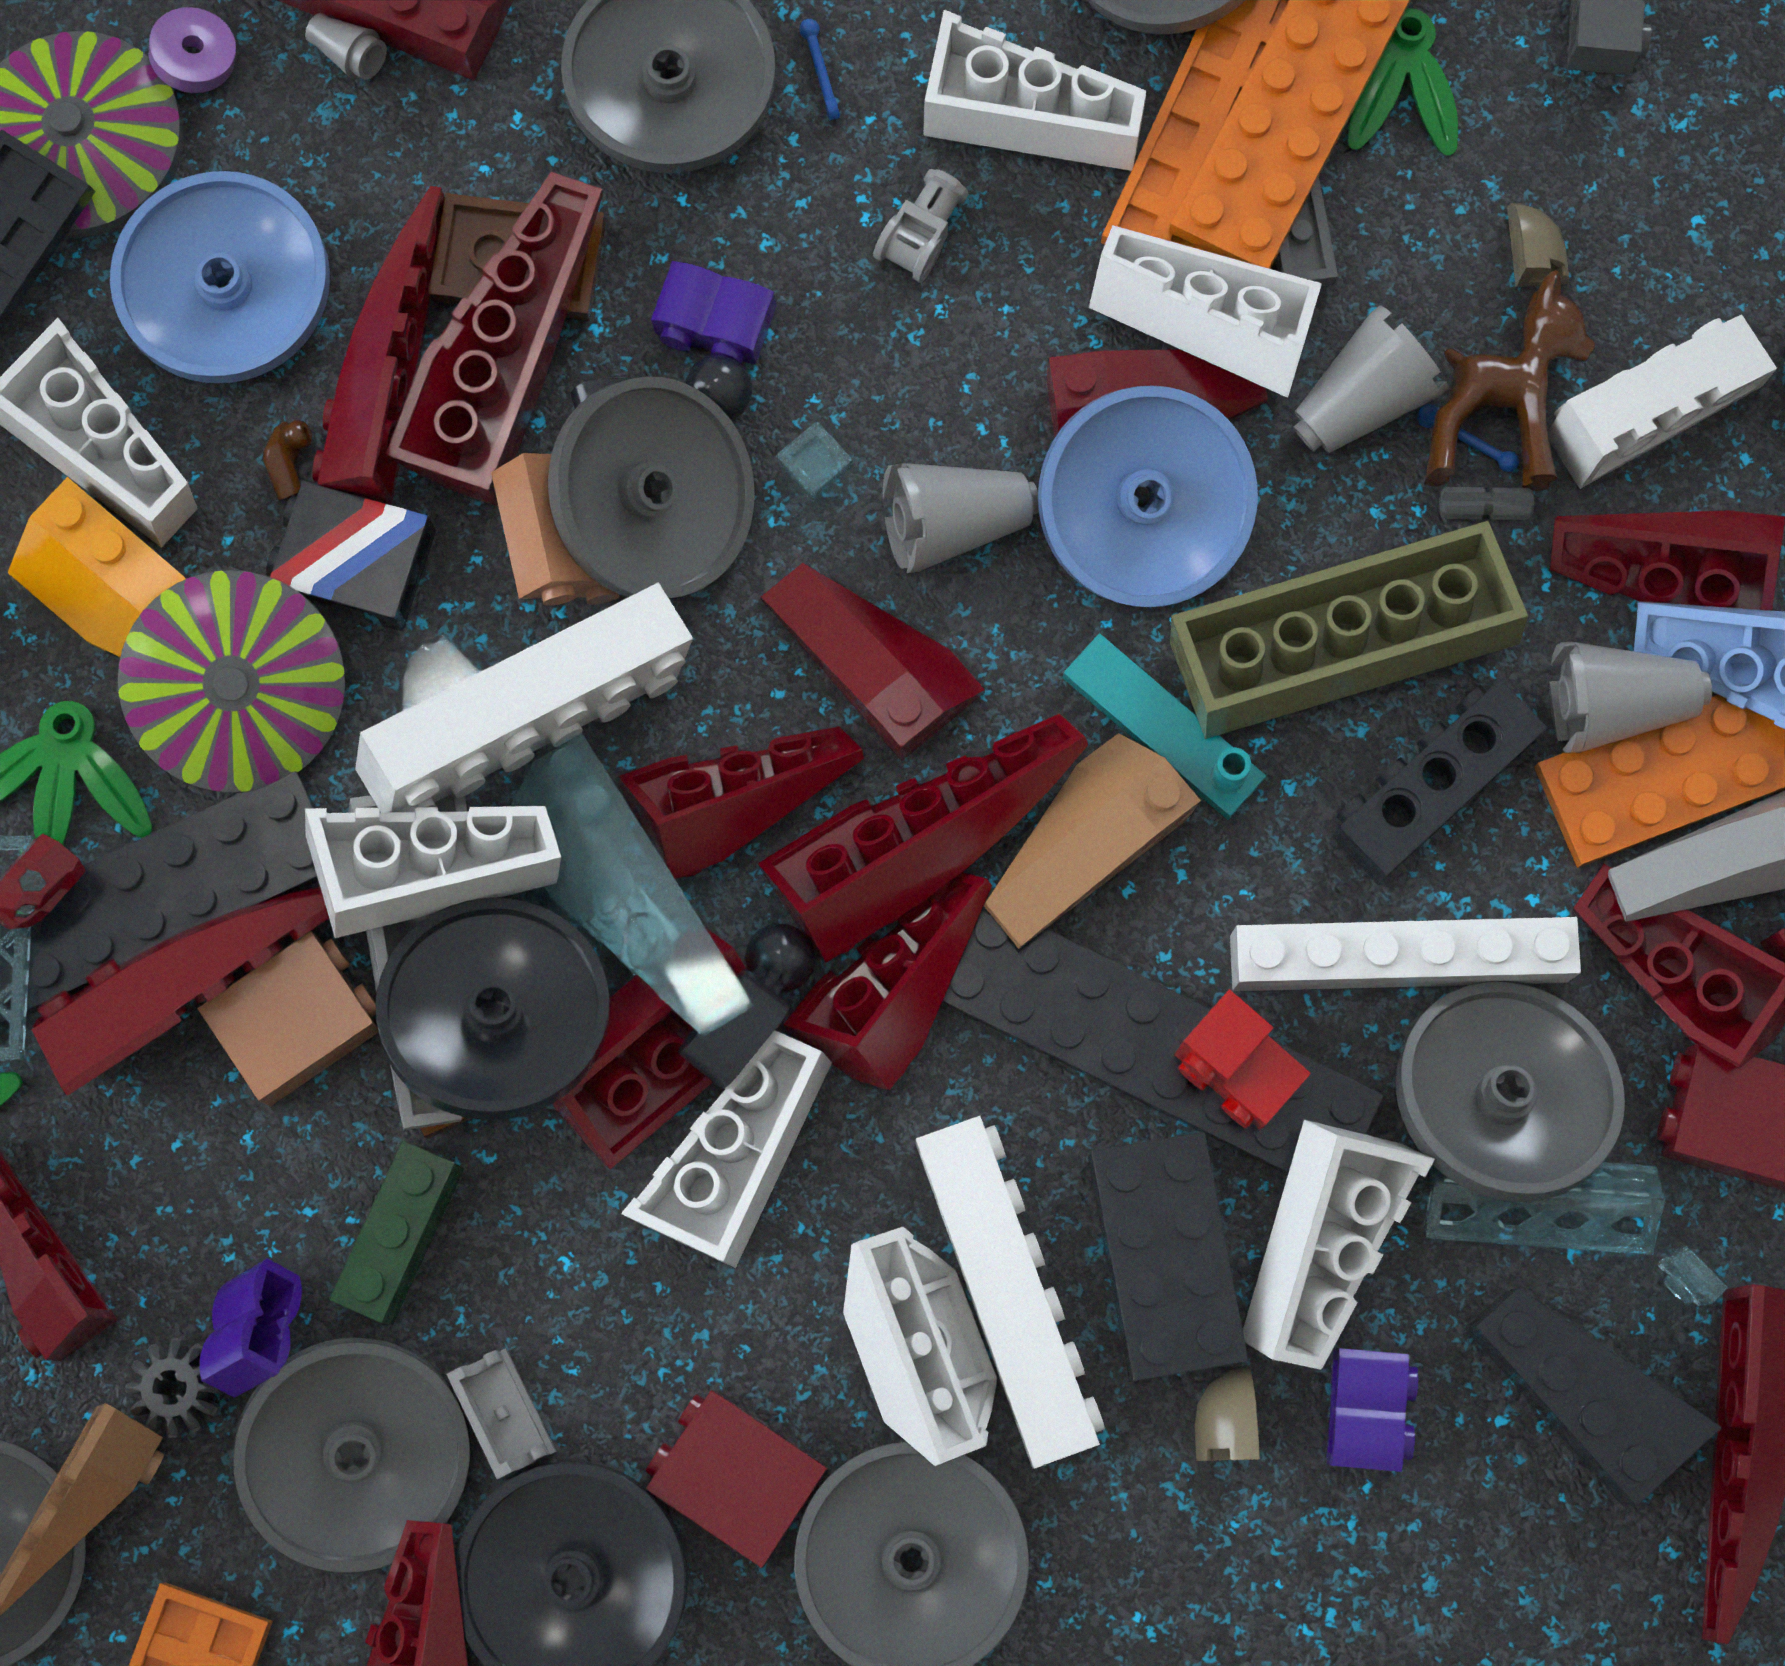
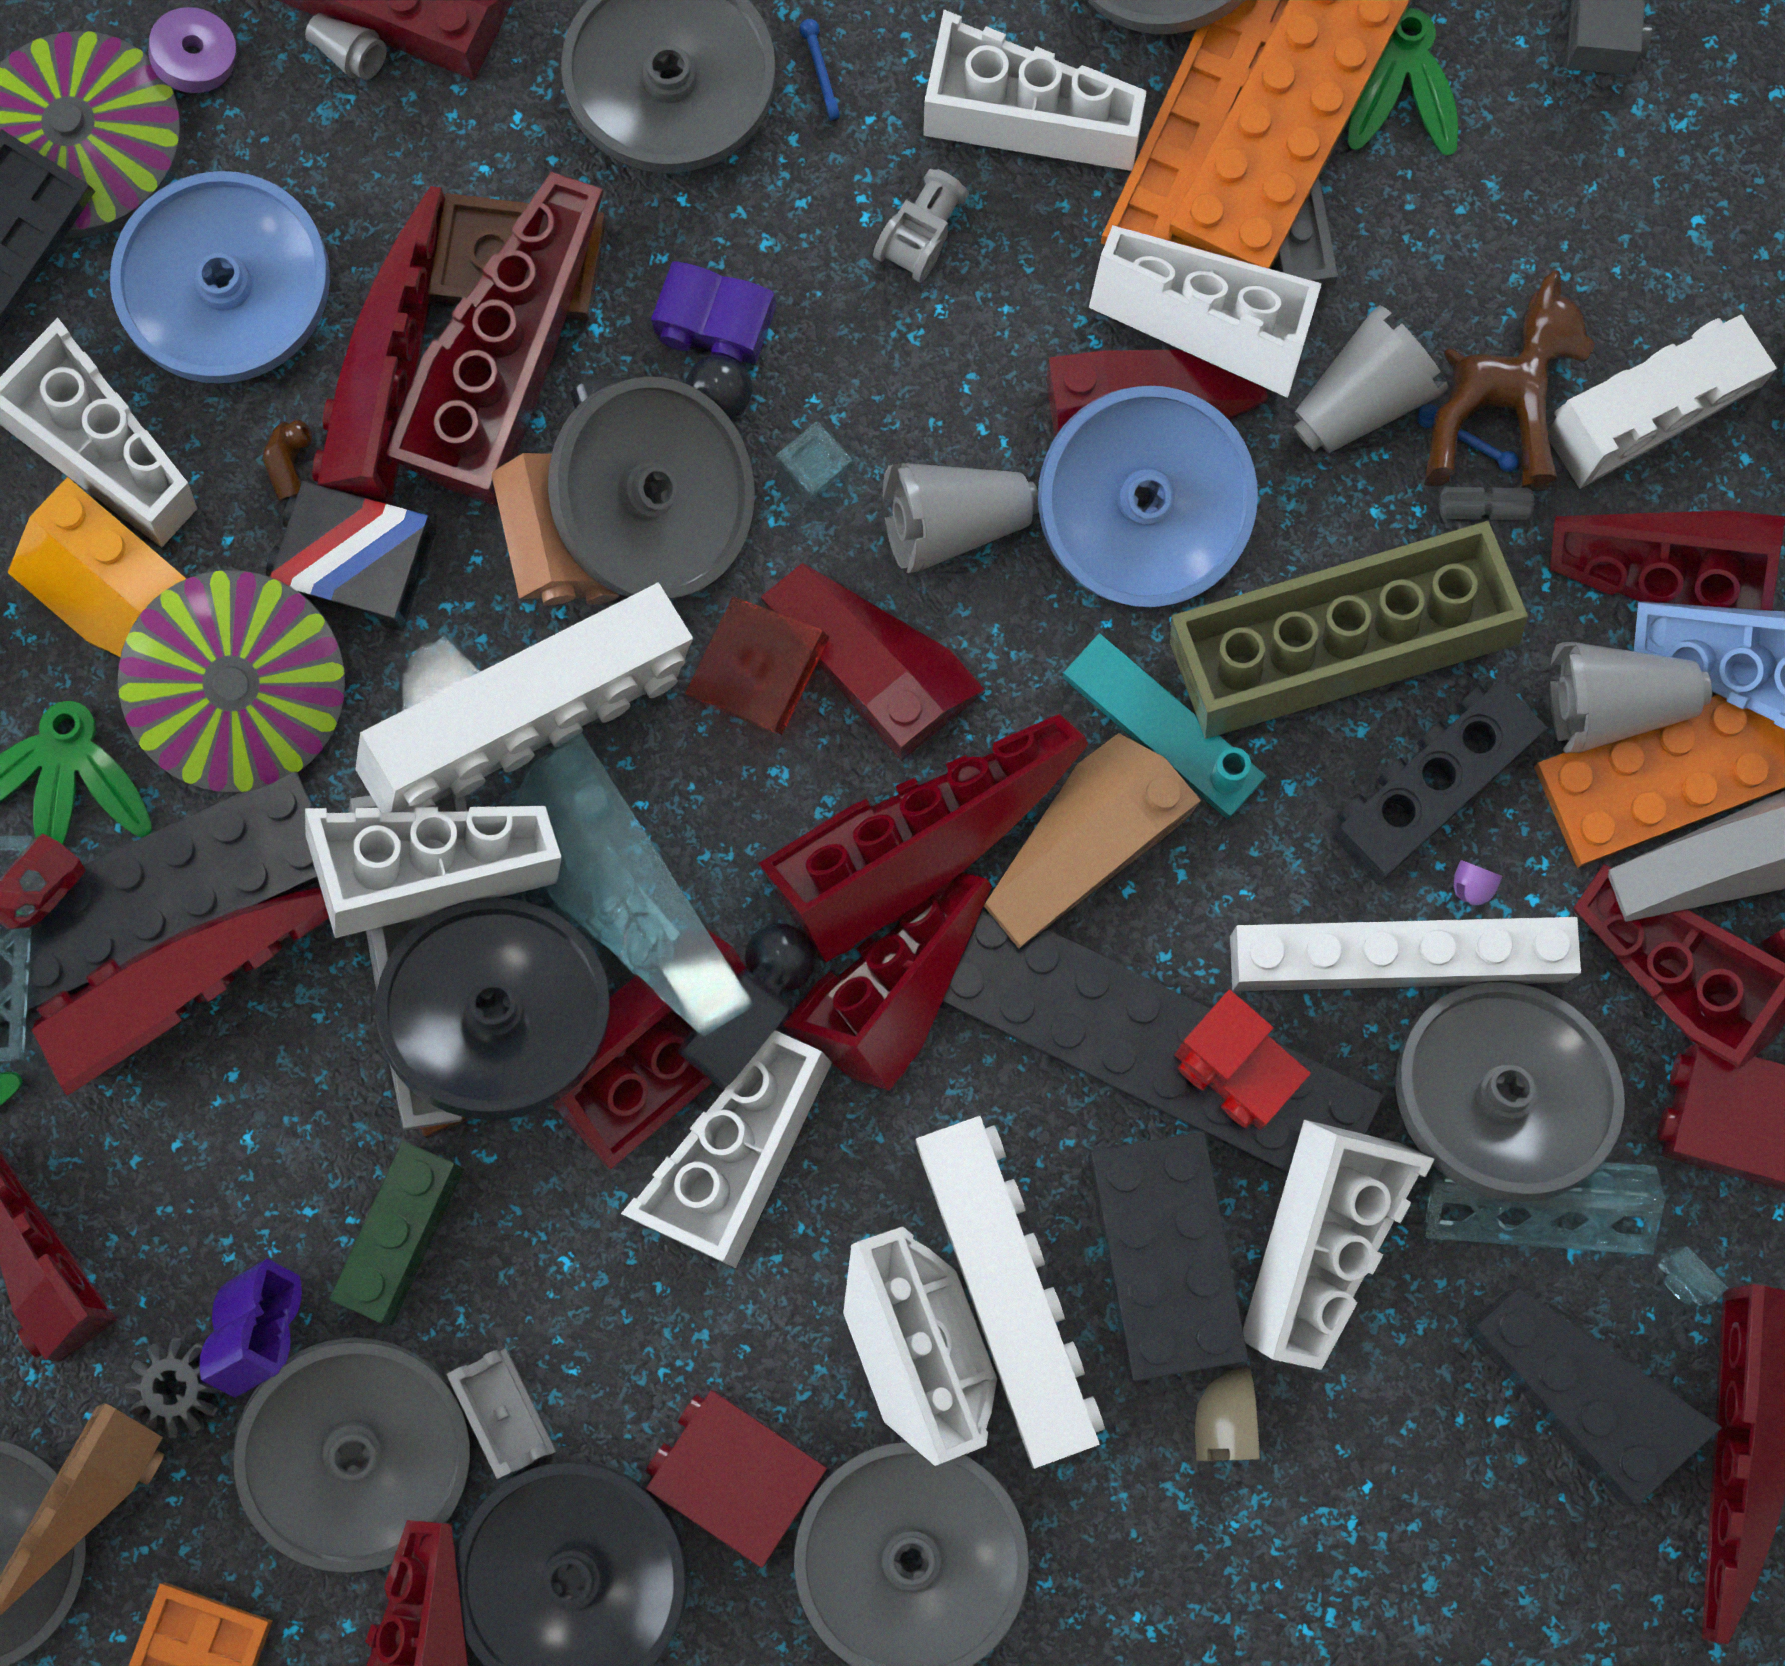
nougat brick [197,931,379,1107] -> none
dark red wedge [618,726,864,881] -> none
dark purple brick [1327,1348,1418,1472] -> none
dark tan brick [1507,203,1569,287] -> none
none -> clear red plate [685,596,829,735]
none -> medium lavender hinge [1453,860,1503,905]

